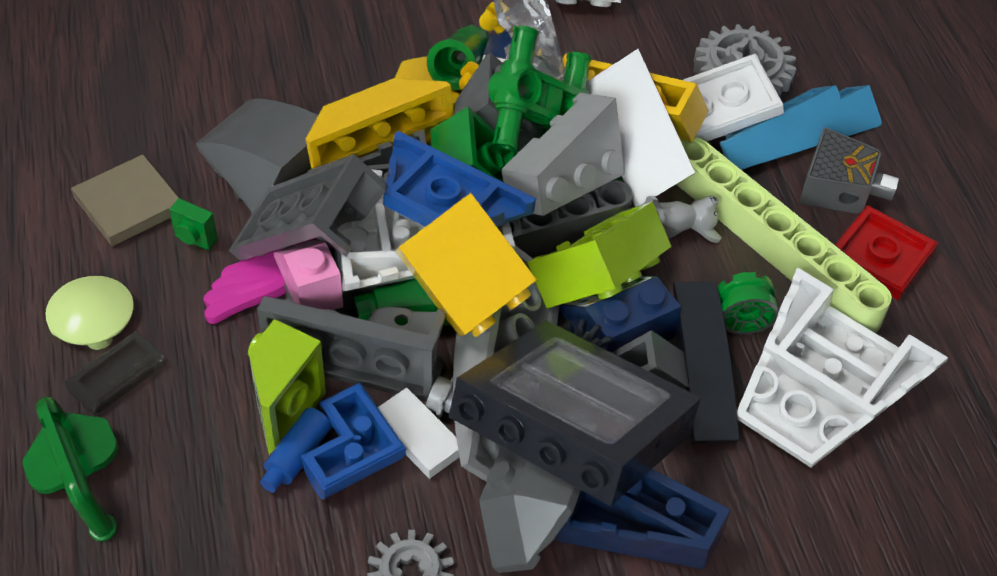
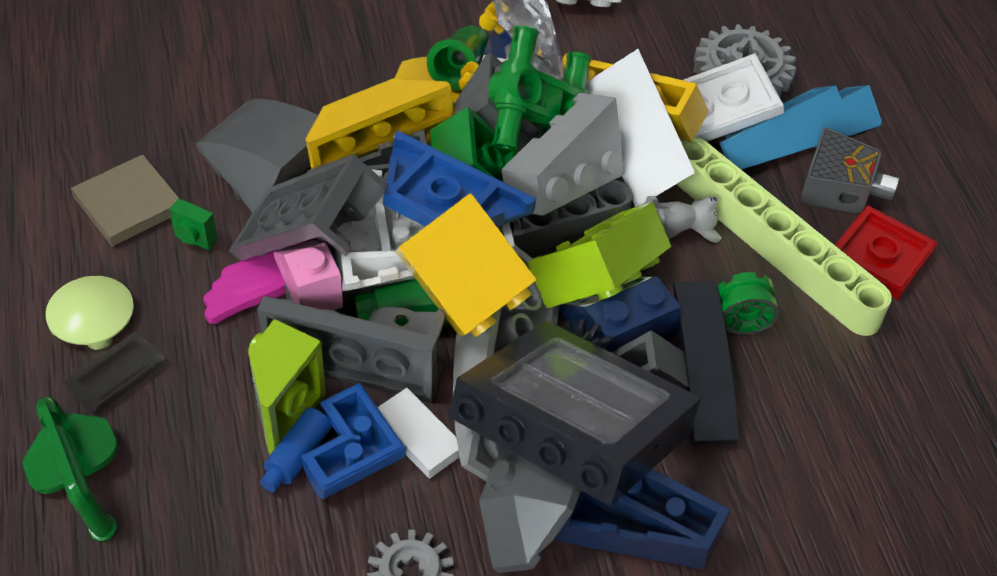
light grey plate [426,376,453,418] -> none
white wedge [737,267,948,468] -> none

